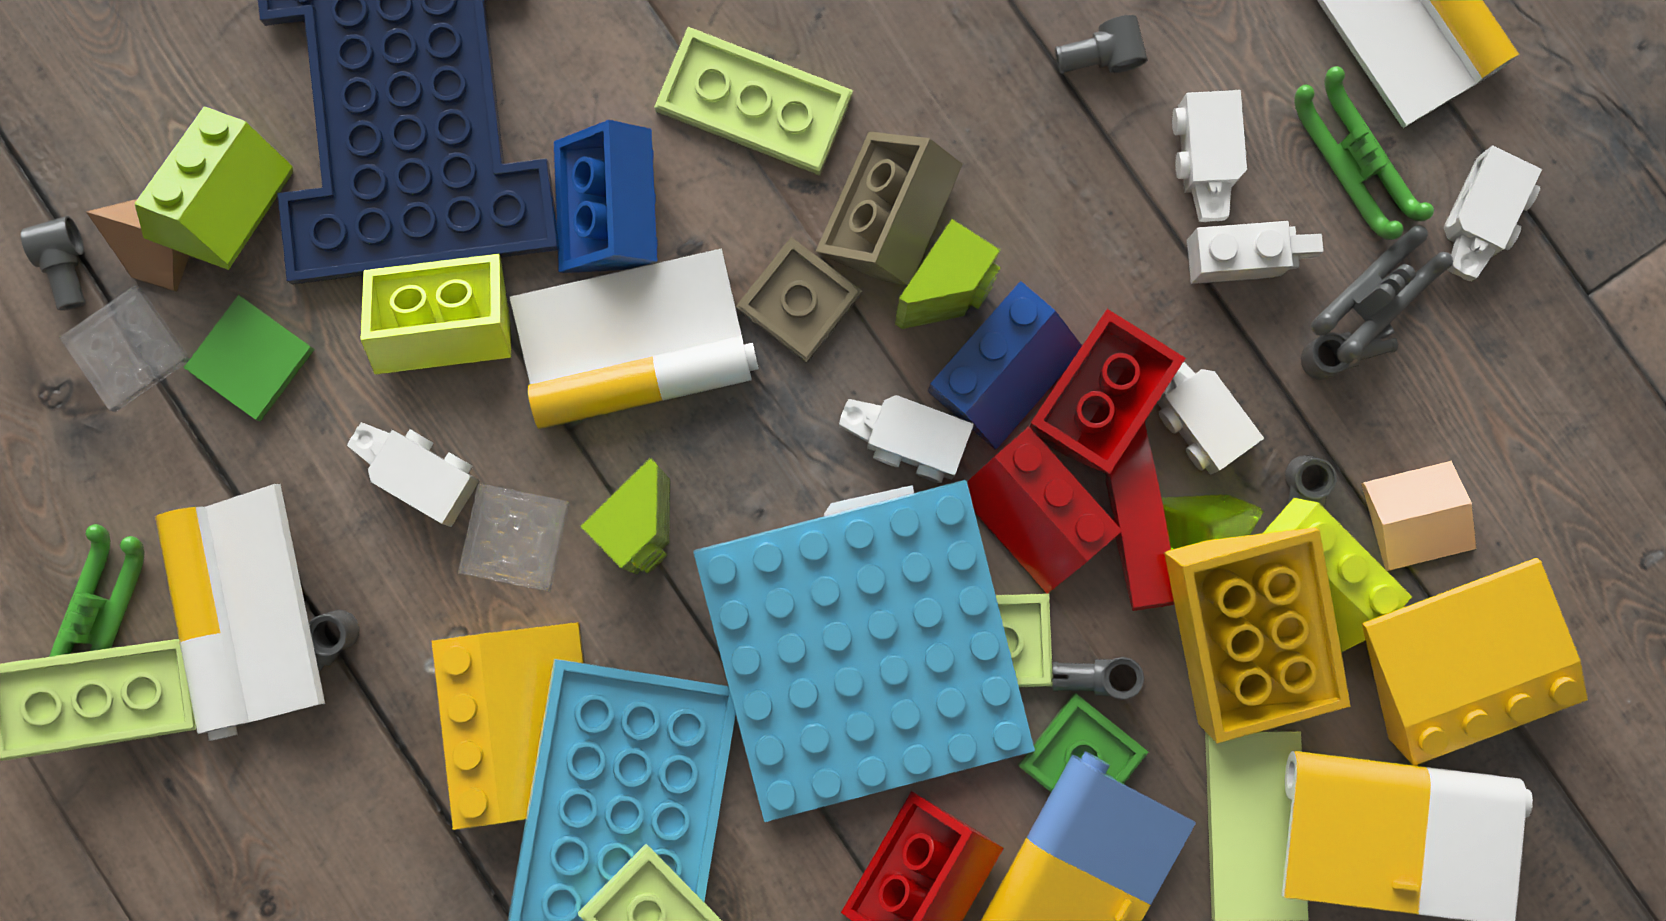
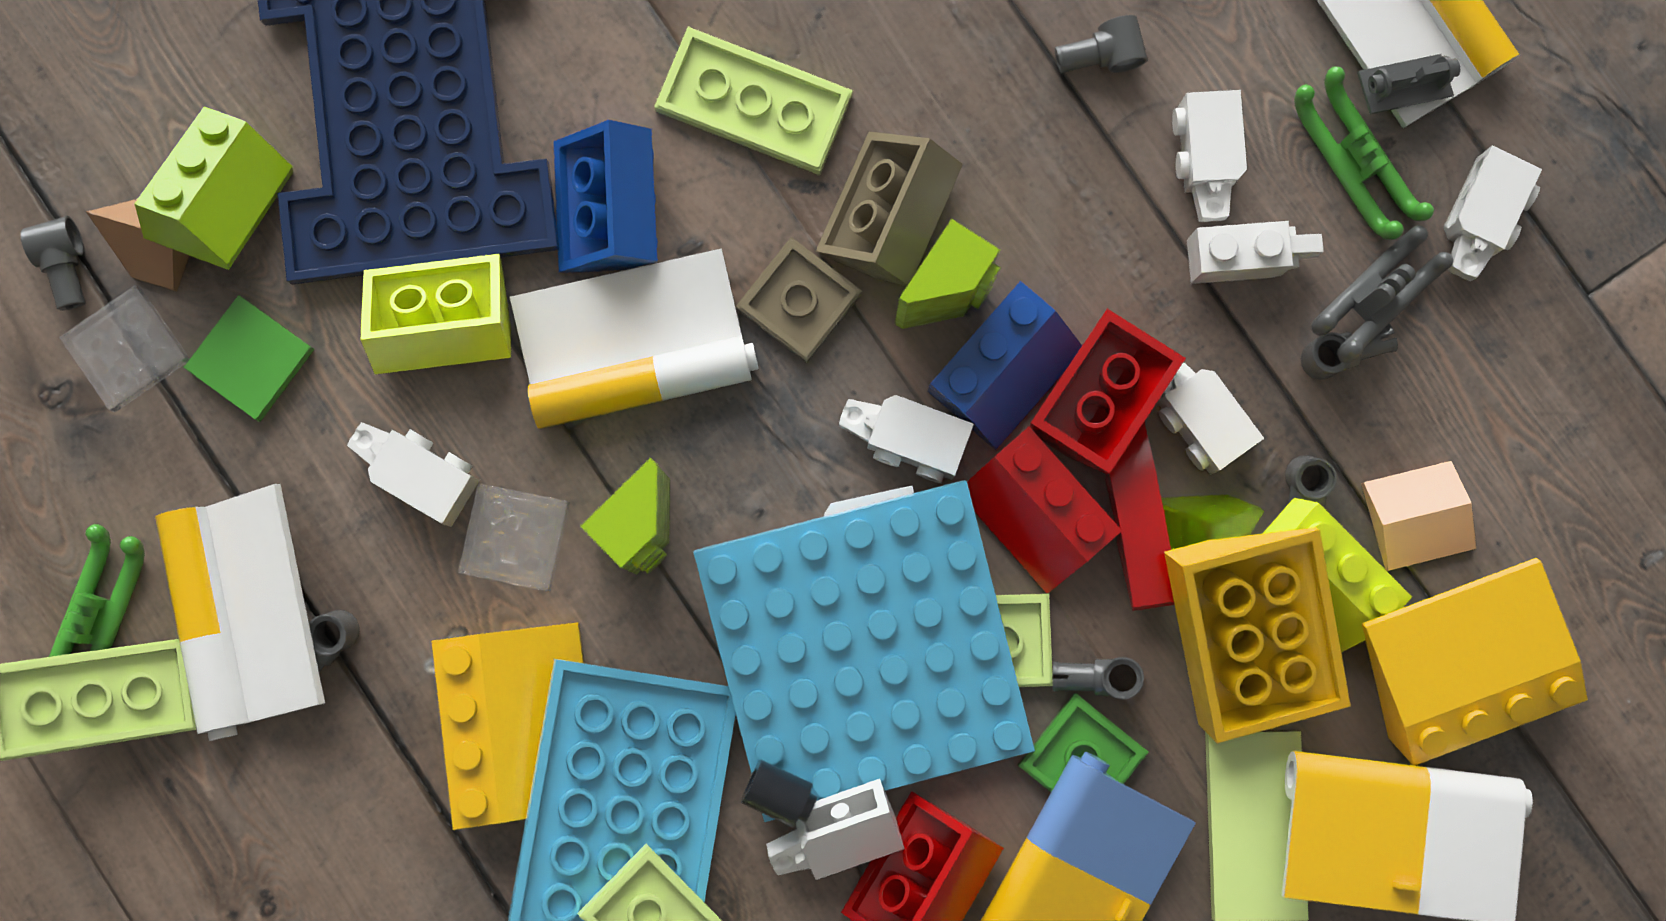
none -> black brick [740,759,817,827]
none -> white hinge [766,779,905,880]
none -> dark grey hinge [1357,54,1460,114]

